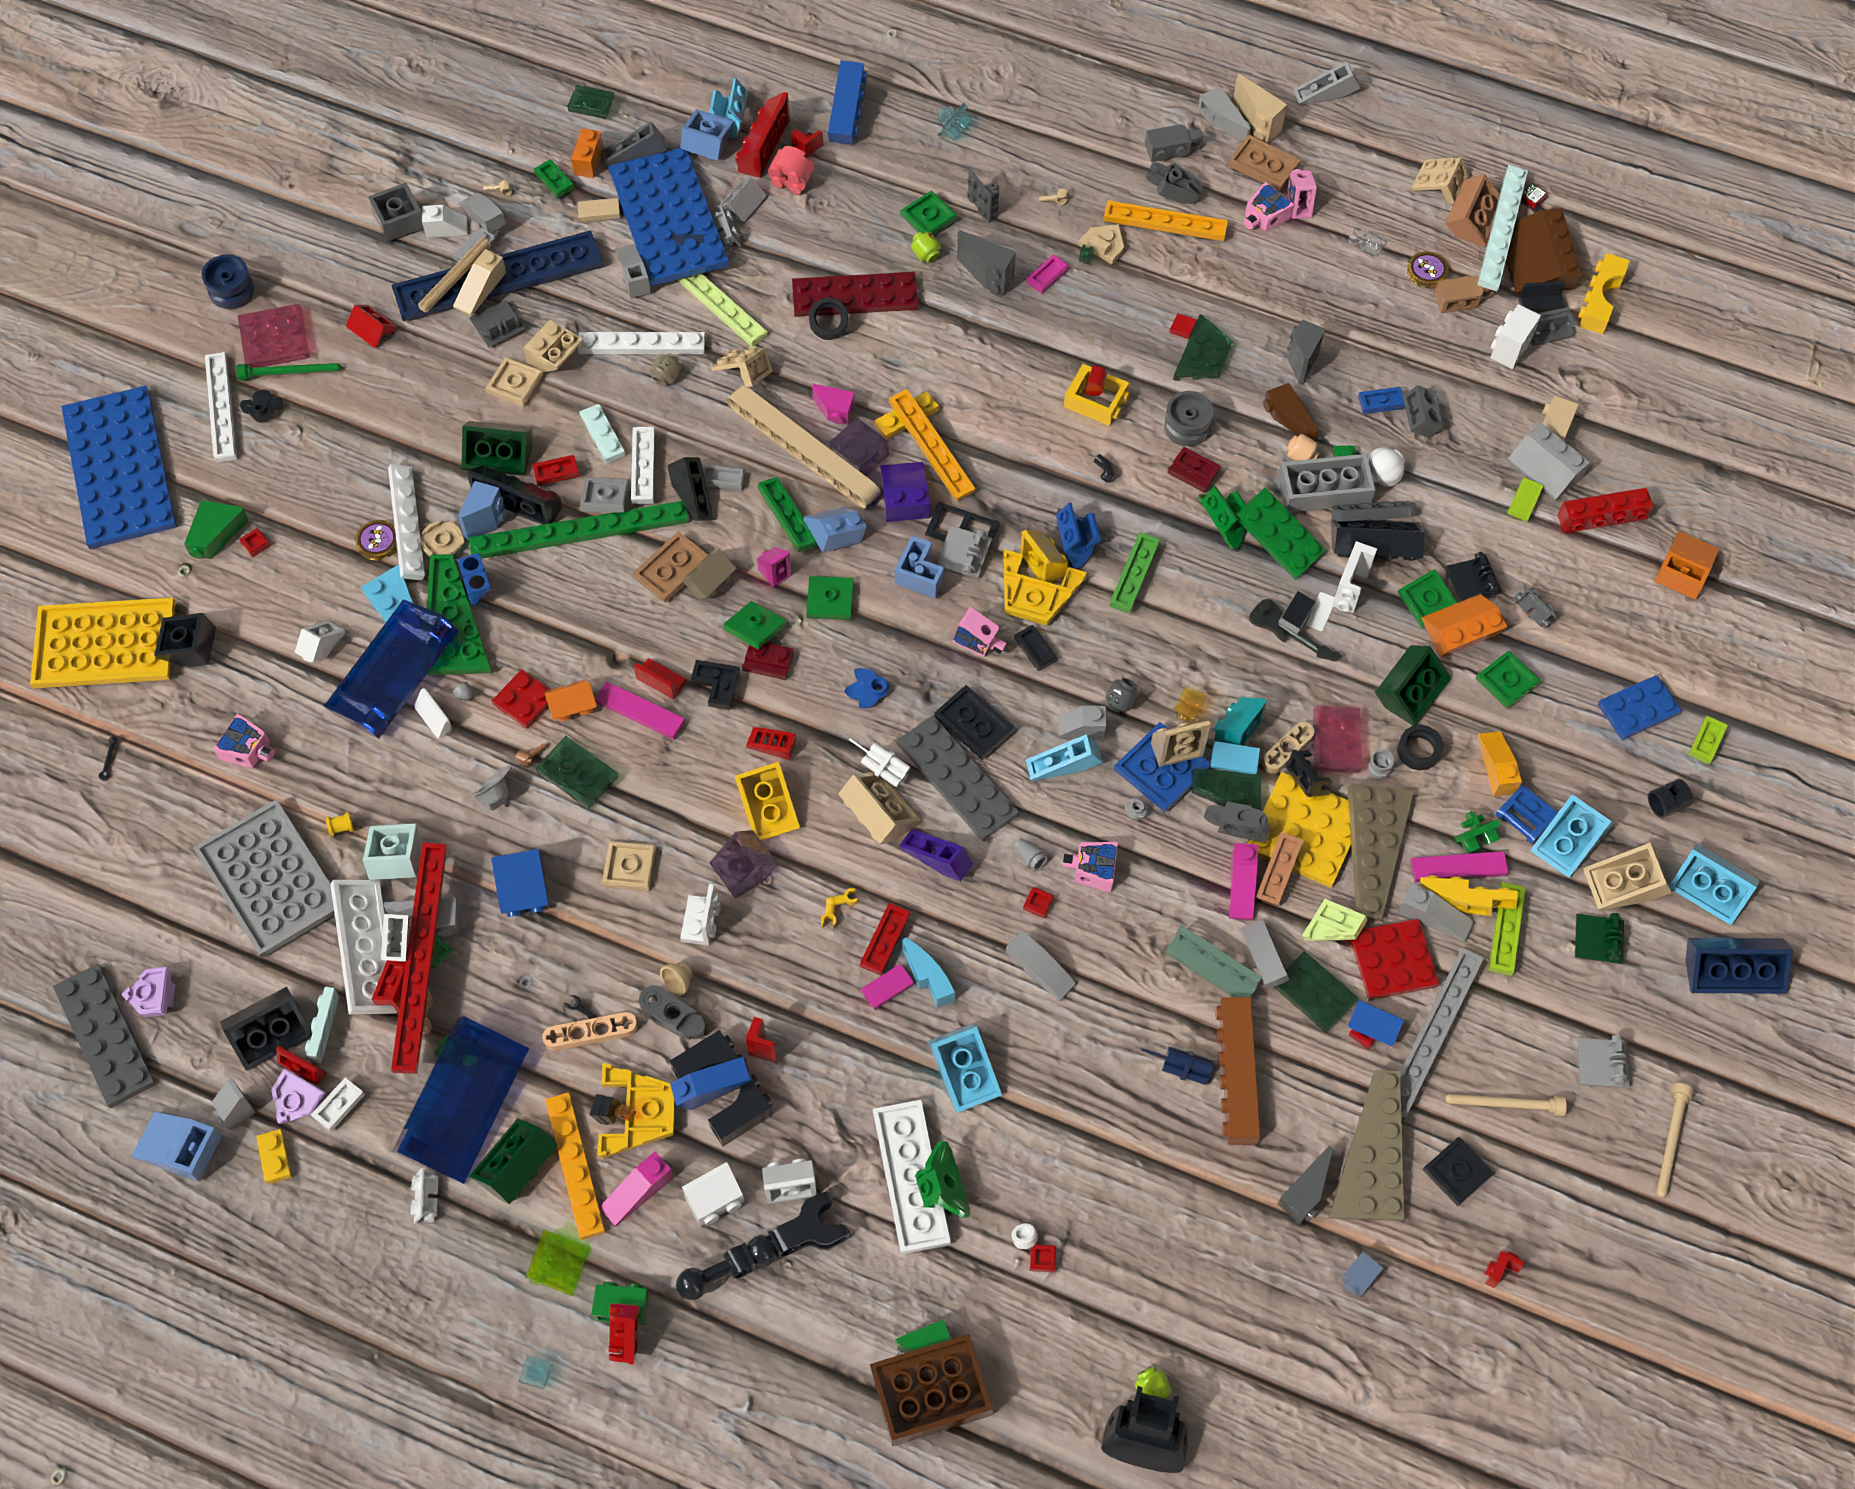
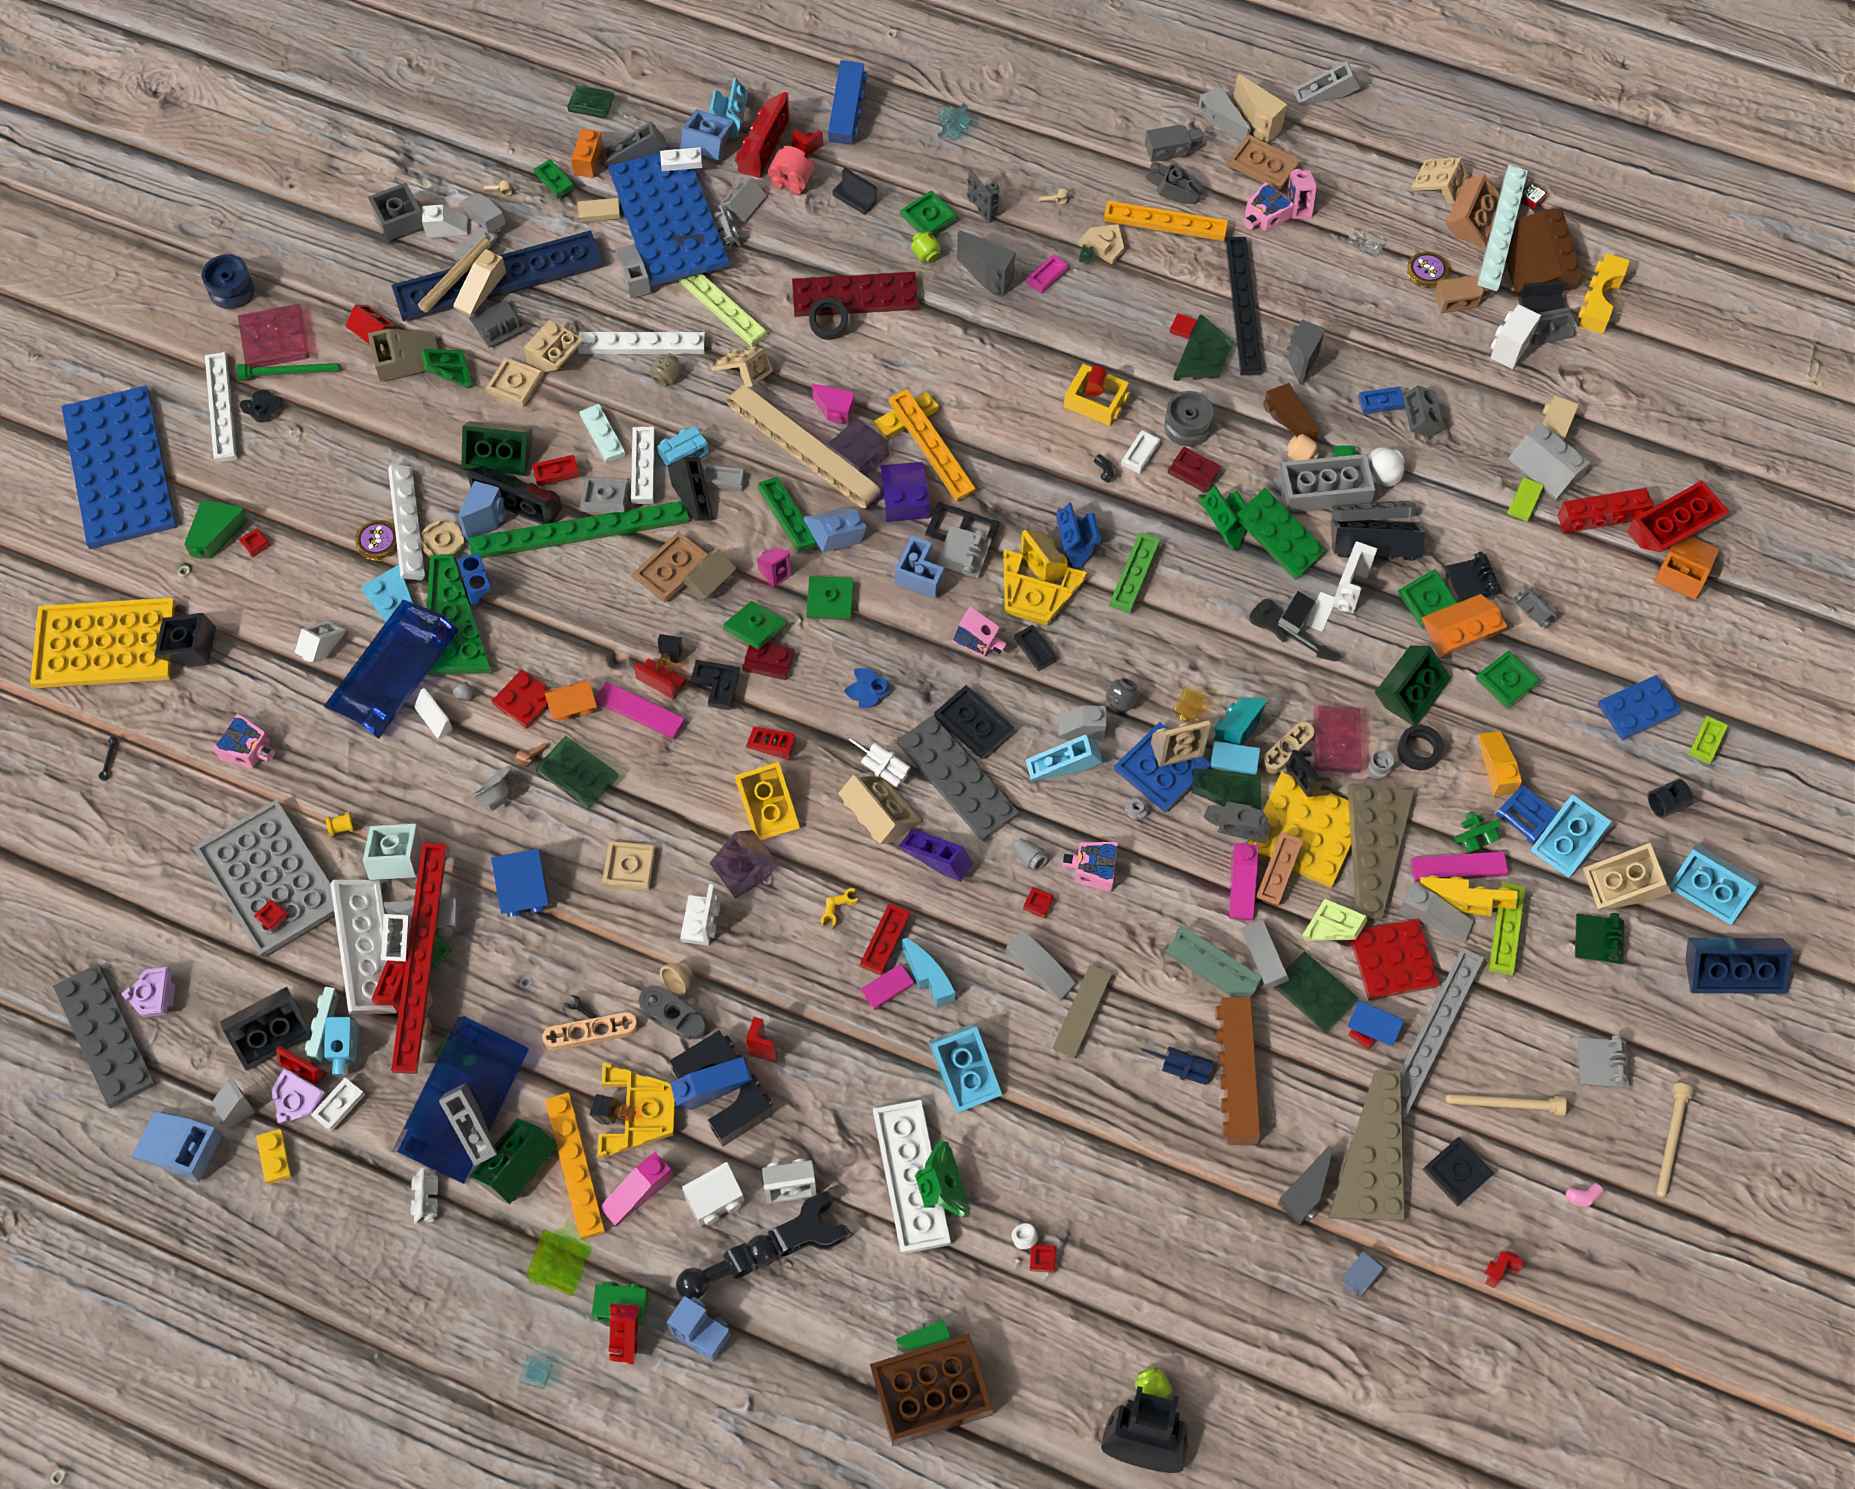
none -> red tile [254,899,289,933]
none -> medium azure torso [324,1017,360,1076]
none -> dark tan slope [368,329,438,382]
none -> green wing [421,348,472,388]
none -> light grey slope [439,1083,497,1166]
none -> black piece [656,634,683,674]
none -> medium azure brick [657,426,709,468]
none -> white plate [660,147,702,171]
none -> medium blue brick [667,1296,731,1362]
none -> black panel [832,168,877,215]
none -> dark tan tile [1053,964,1112,1059]
none -> white tile [1121,430,1161,474]
none -> black tile [1225,237,1262,375]
none -> bright pink arm [1566,1183,1604,1207]
none -> red slope [1627,480,1730,553]

